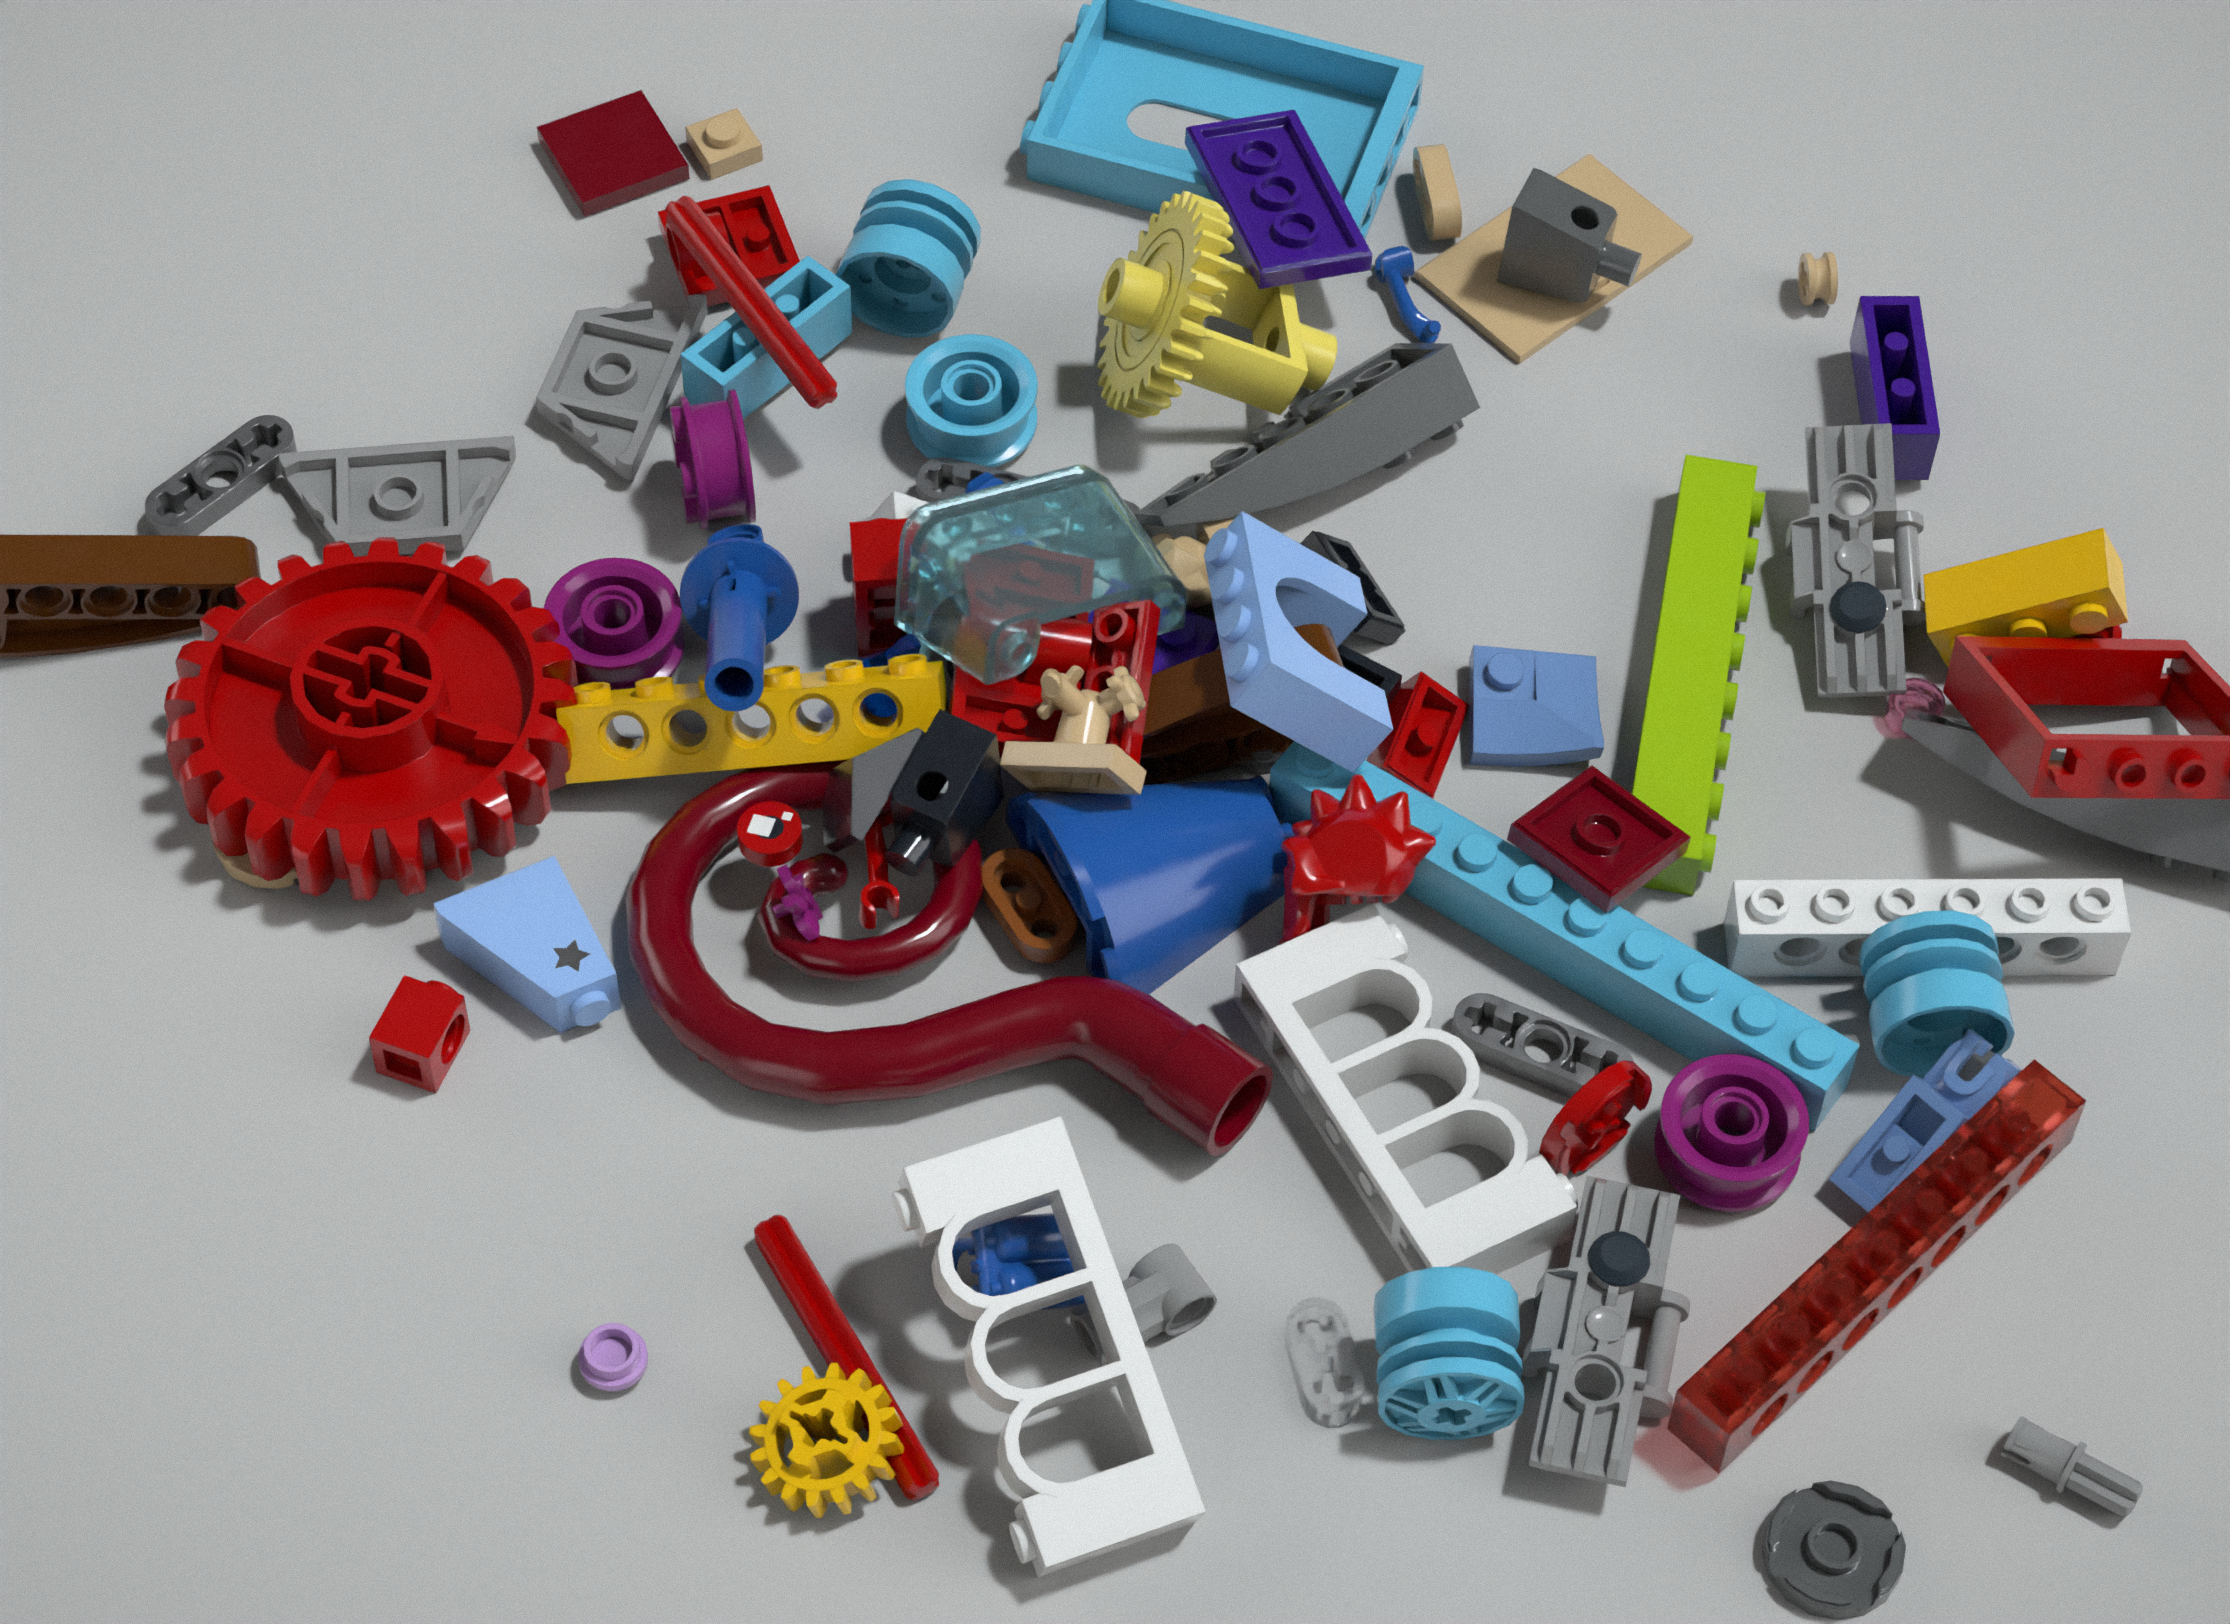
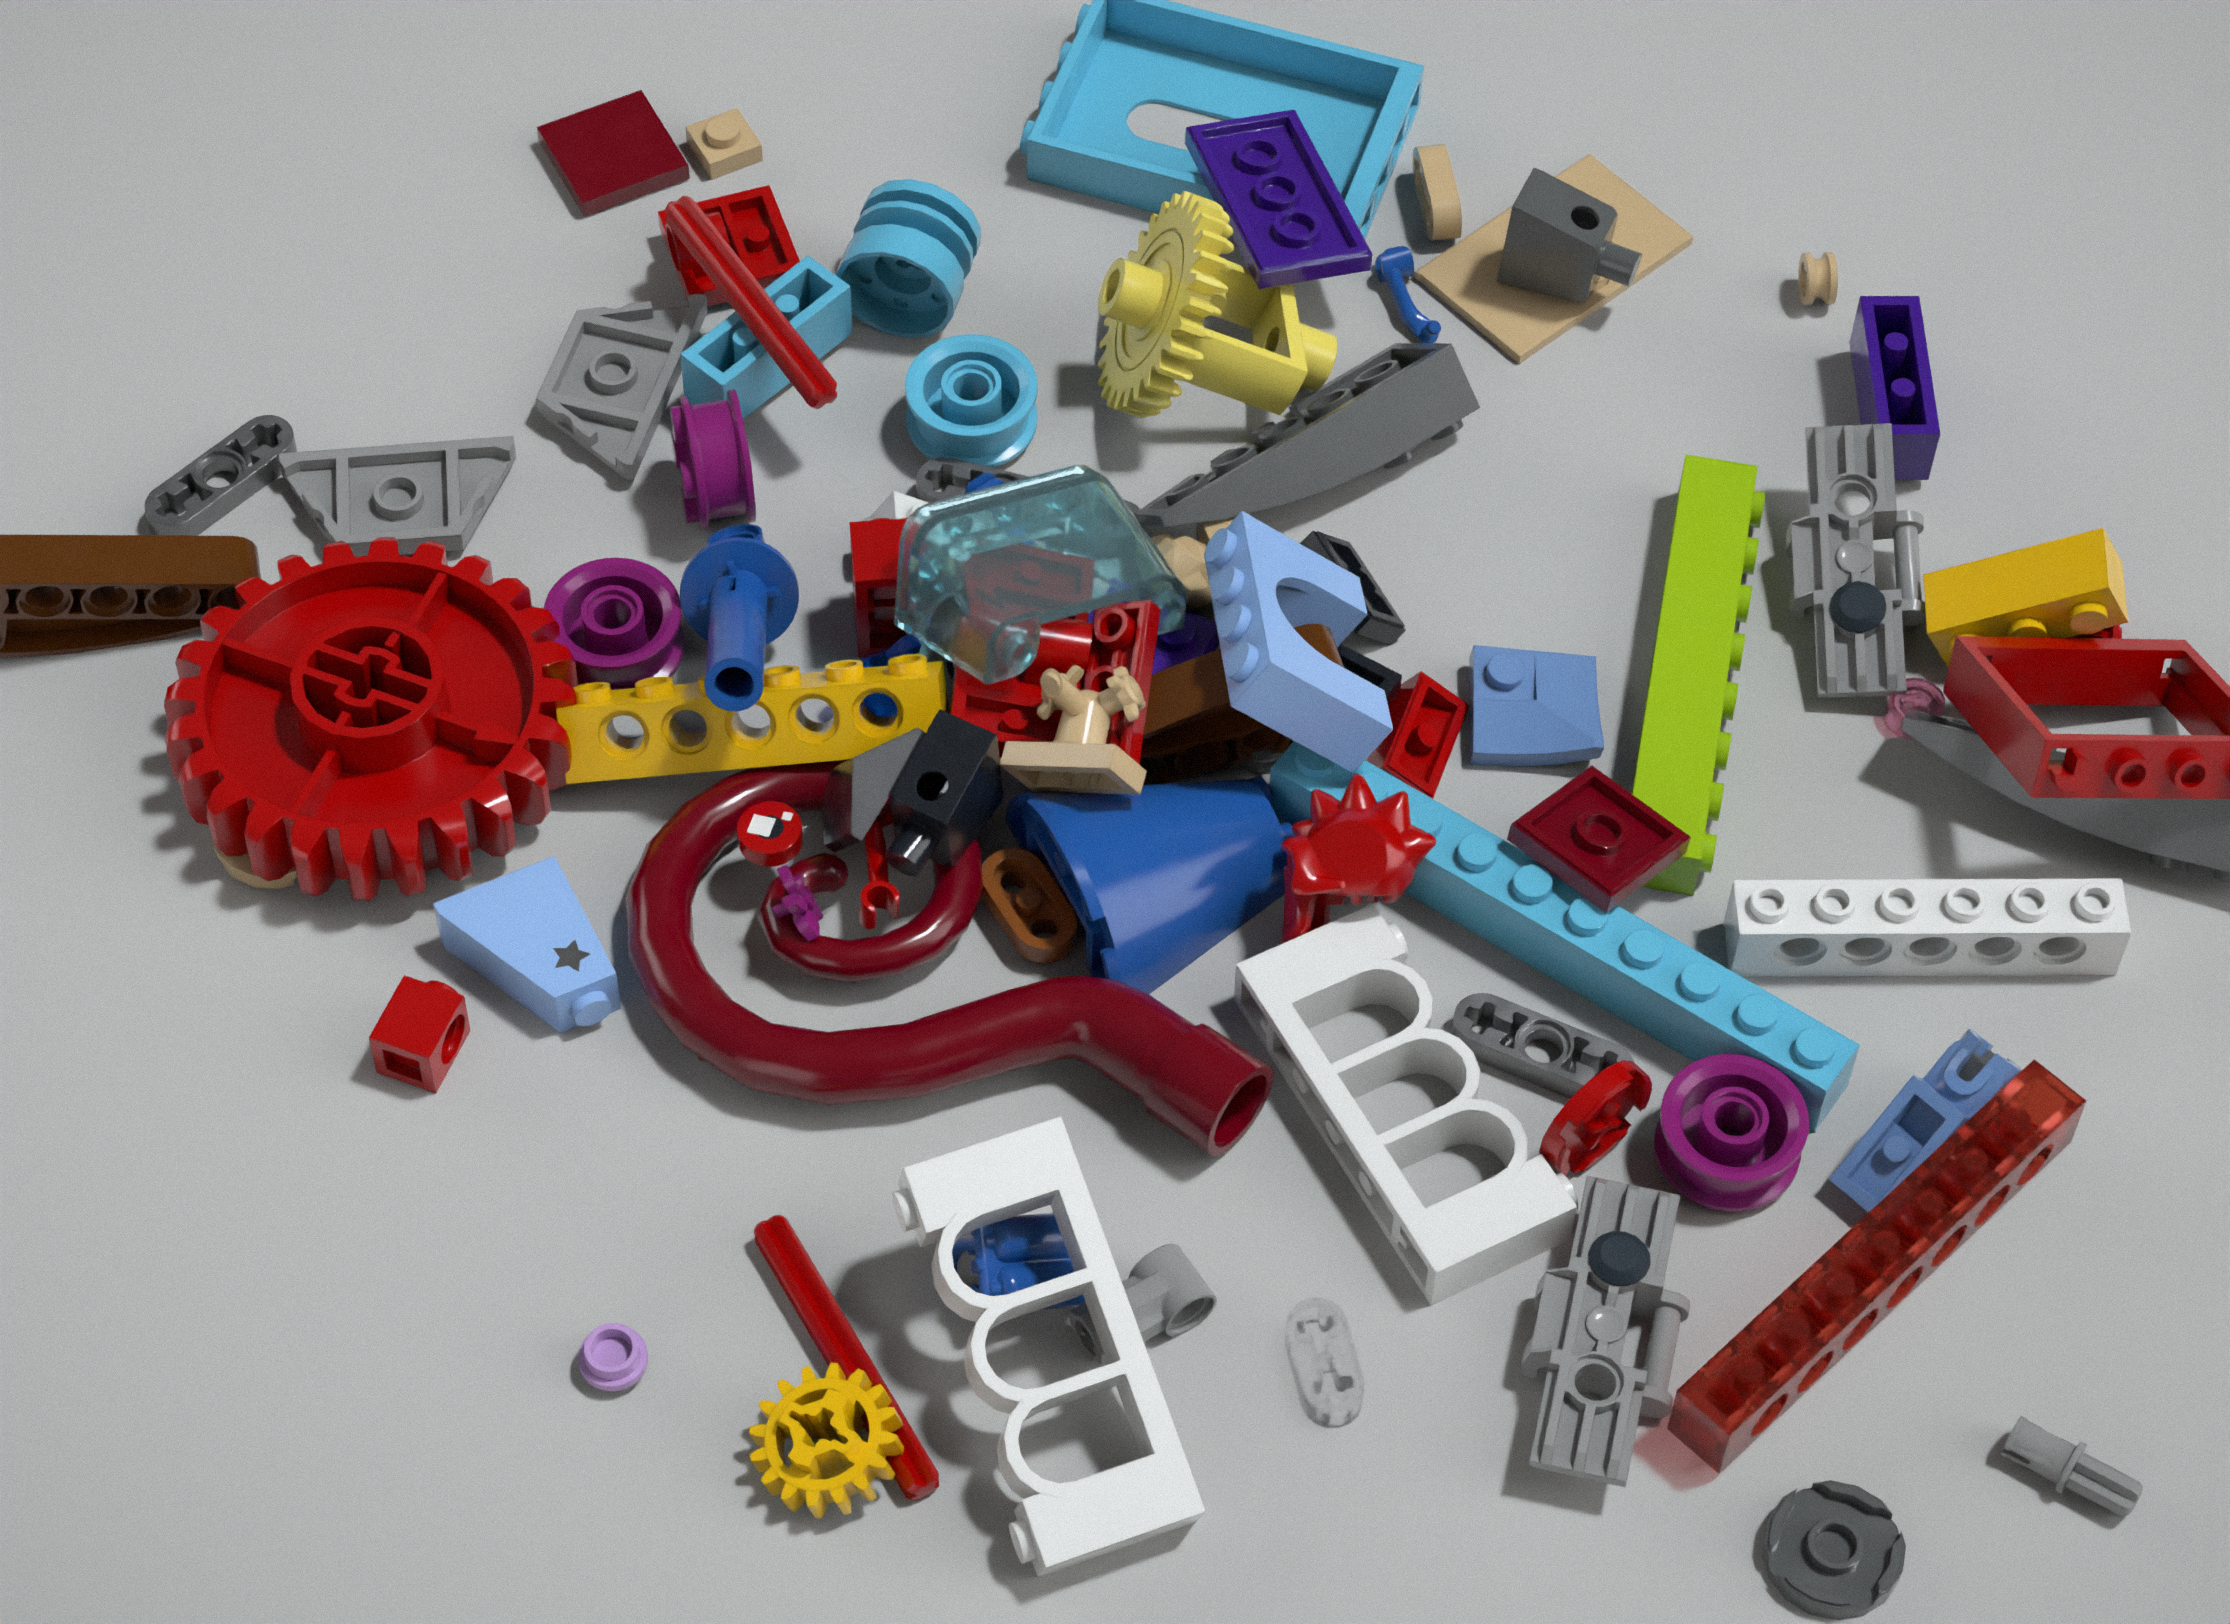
medium azure wheel [1373,1267,1525,1440] -> none
medium azure wheel [1858,910,2015,1079] -> none

